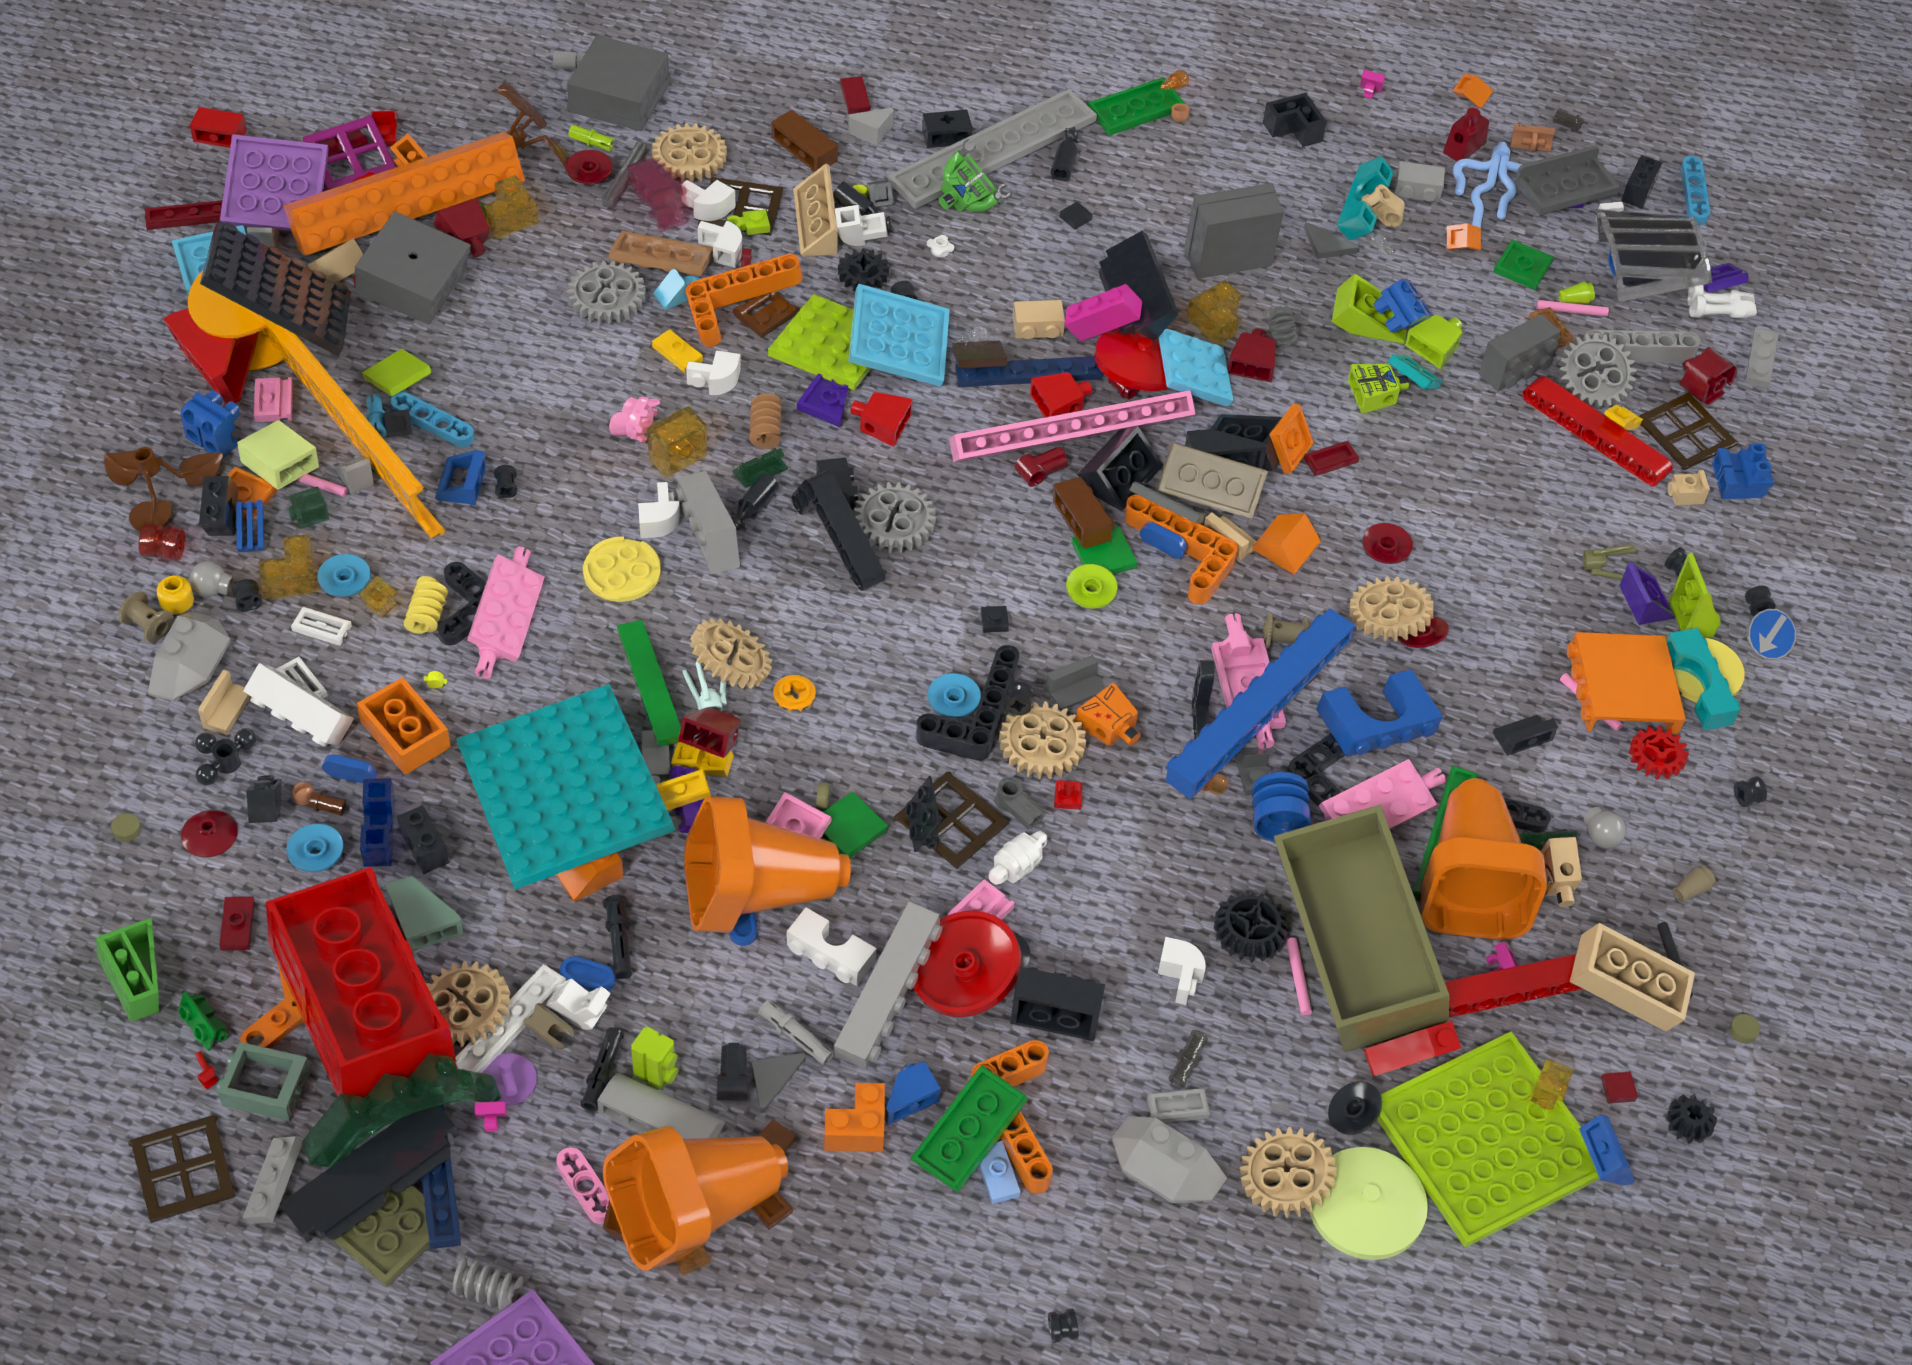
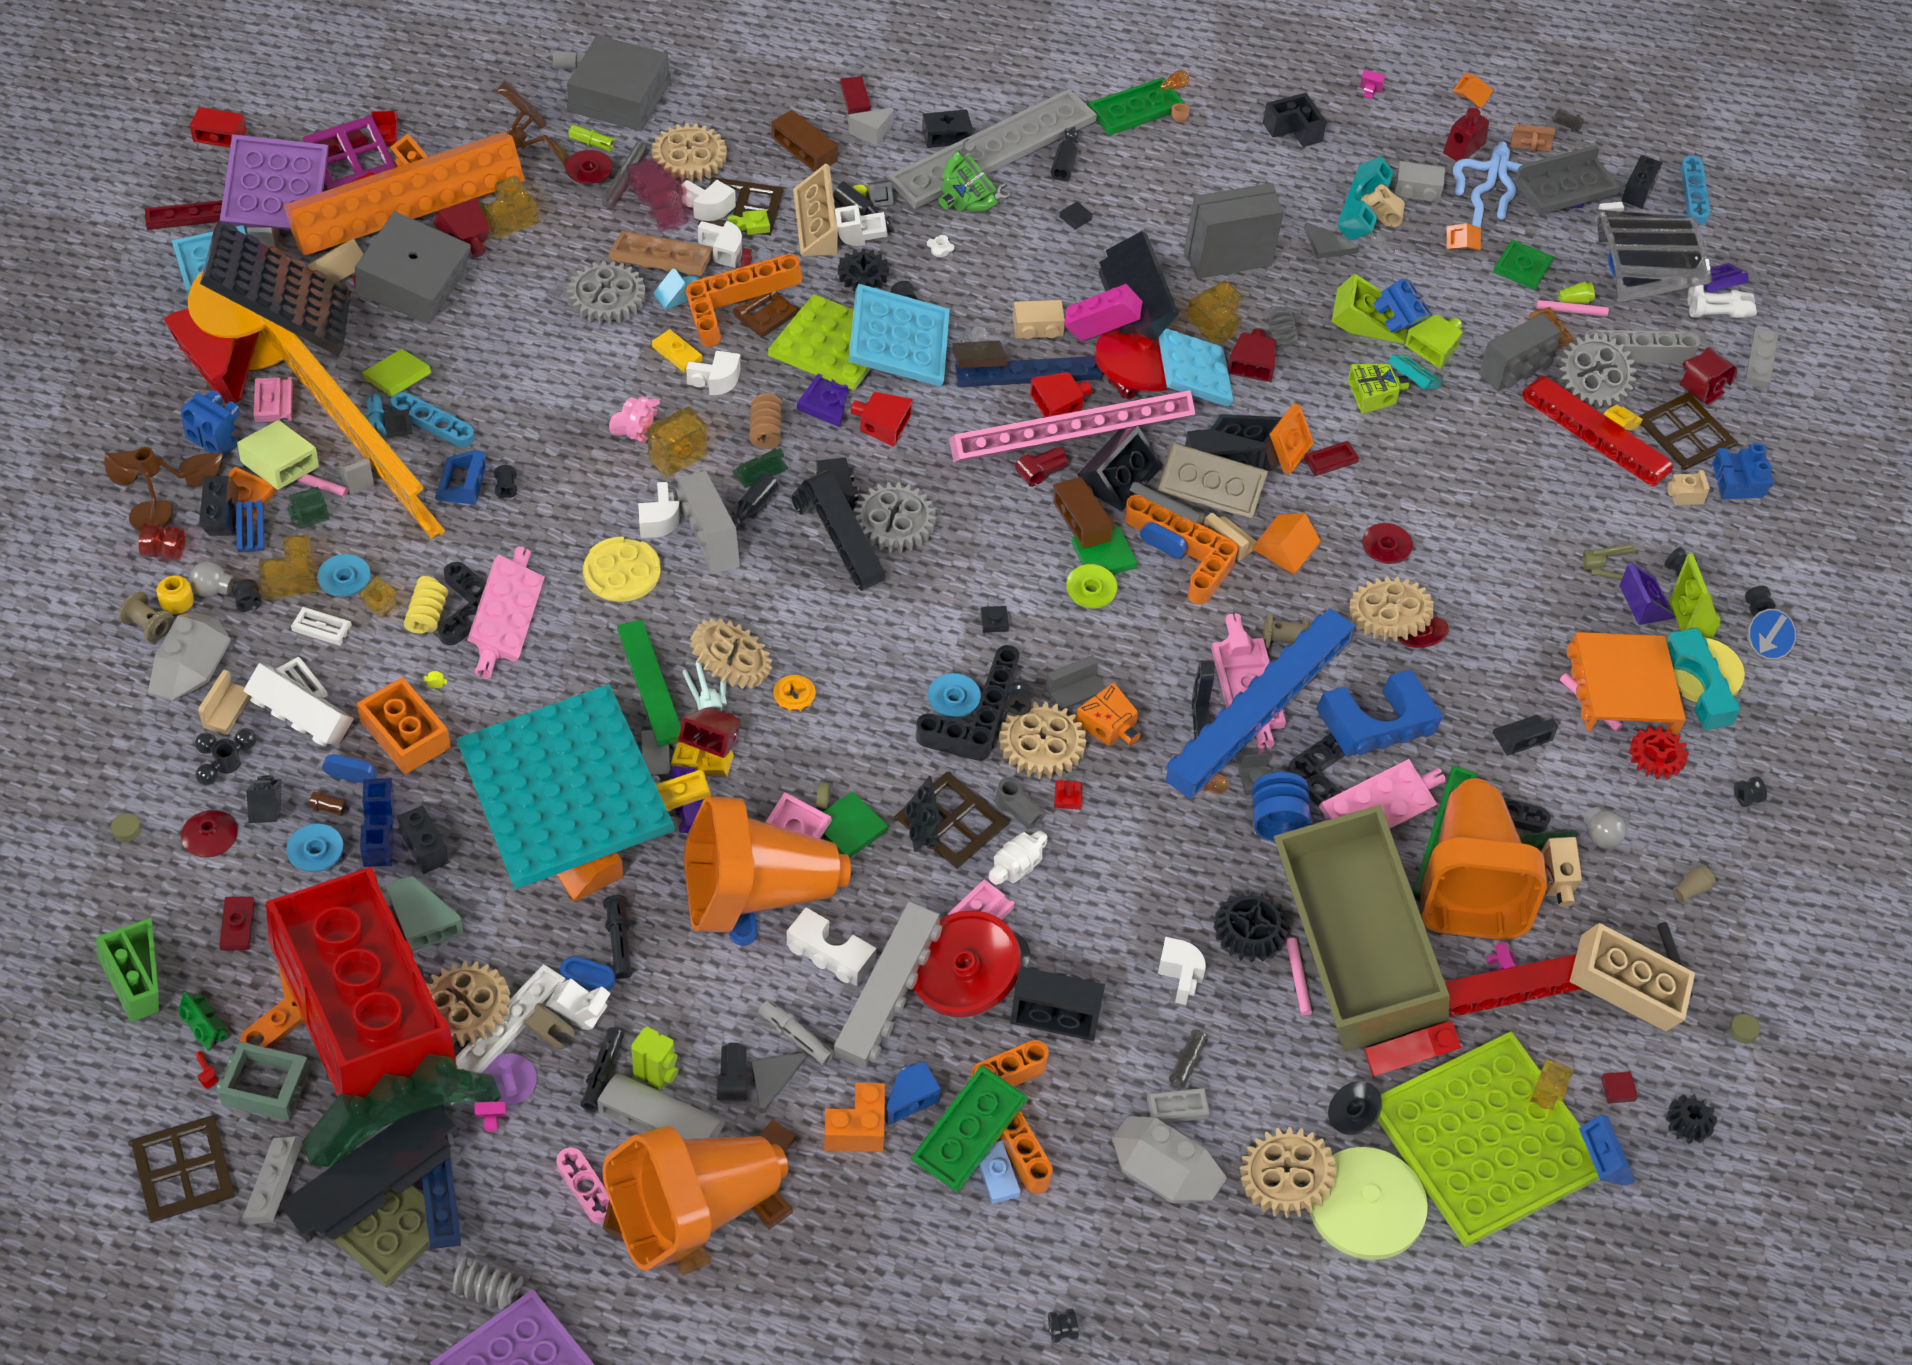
nougat hinge [292,781,314,805] -> none

